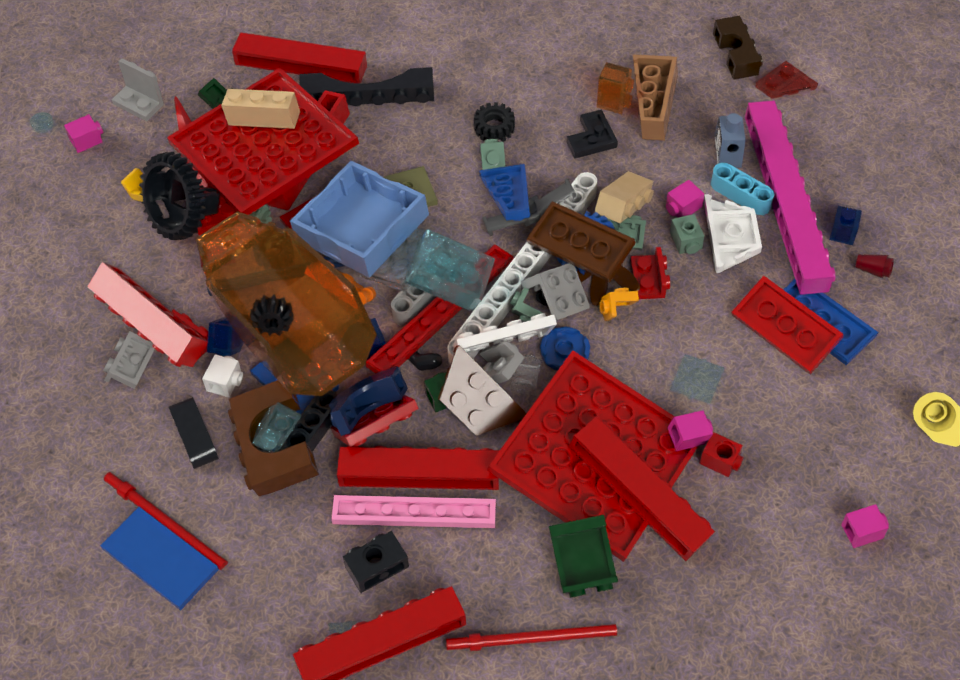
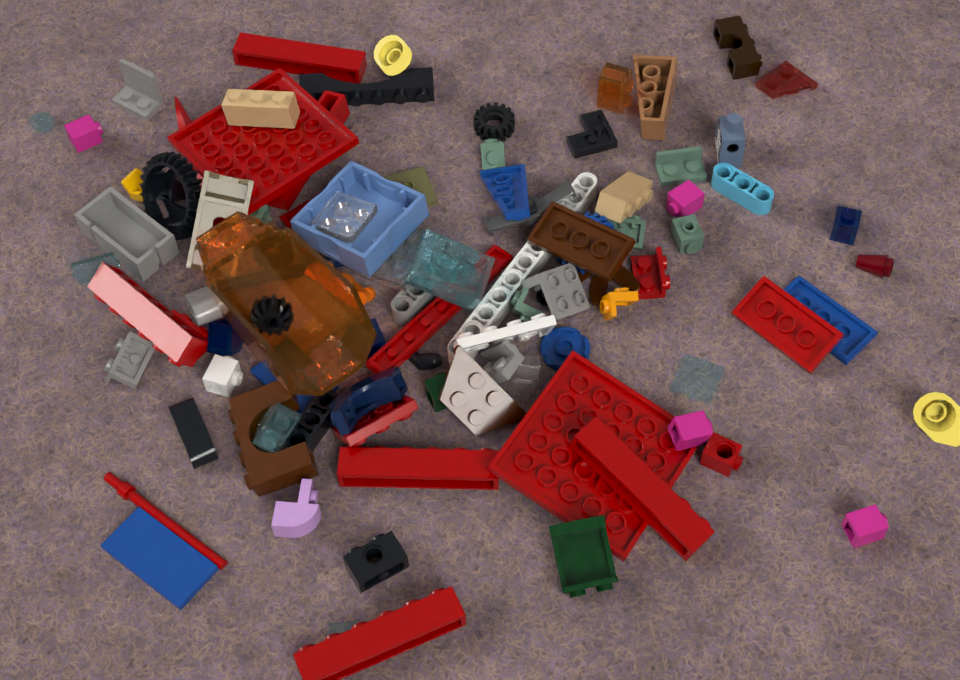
dark green bracket [198,78,233,109] -> none
bright pink plate [332,495,496,528] -> none
red bar [446,624,617,651] -> none
white wing [703,194,762,273] -> none
dark pink brick [745,100,836,295] -> none
none -> clear light blue piece [70,252,121,285]
none -> light grey piece [74,186,179,282]
none -> light grey beam [184,286,223,326]
none -> piece [186,171,254,277]
none -> lavender brick [271,479,322,538]
none -> clear plate [310,191,378,243]
none -> light yellow piece [374,35,412,76]
none -> sand green bracket [655,146,707,187]

